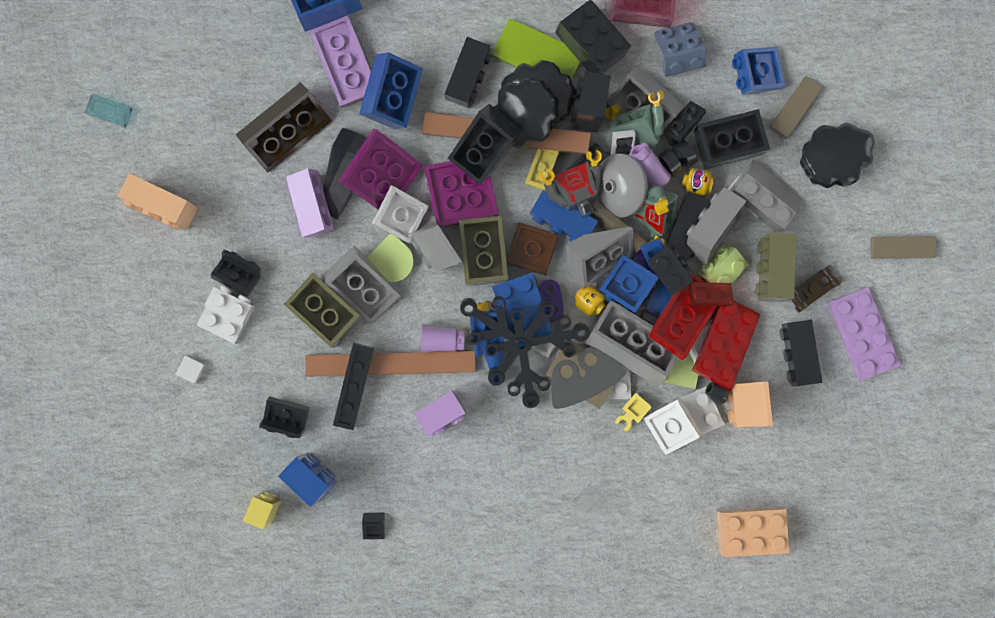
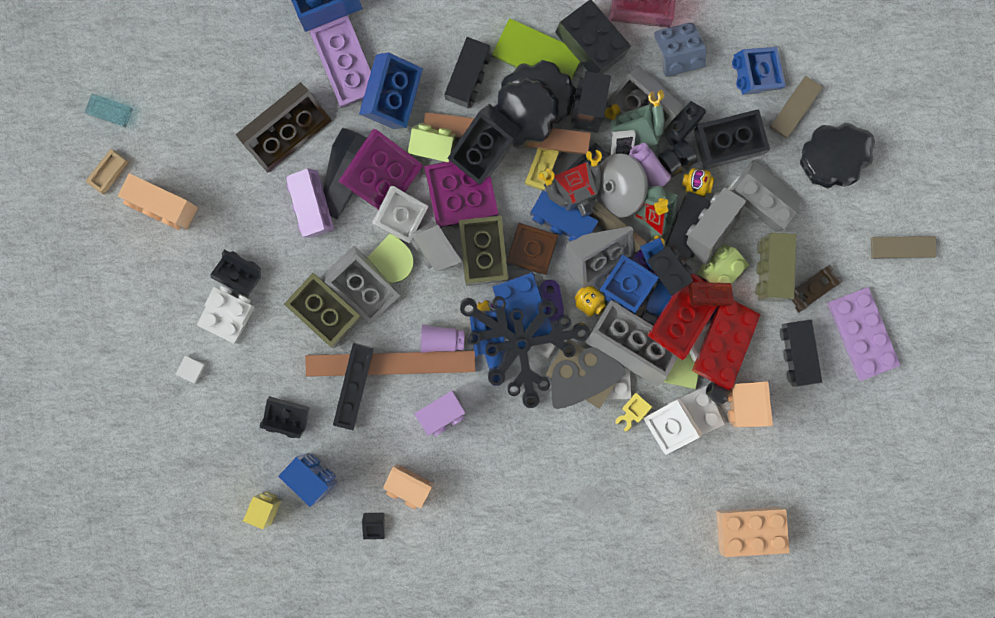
none -> tan tile [85,149,130,195]
none -> light nougat slope [383,464,434,510]
none -> yellowish green brick [408,123,457,162]

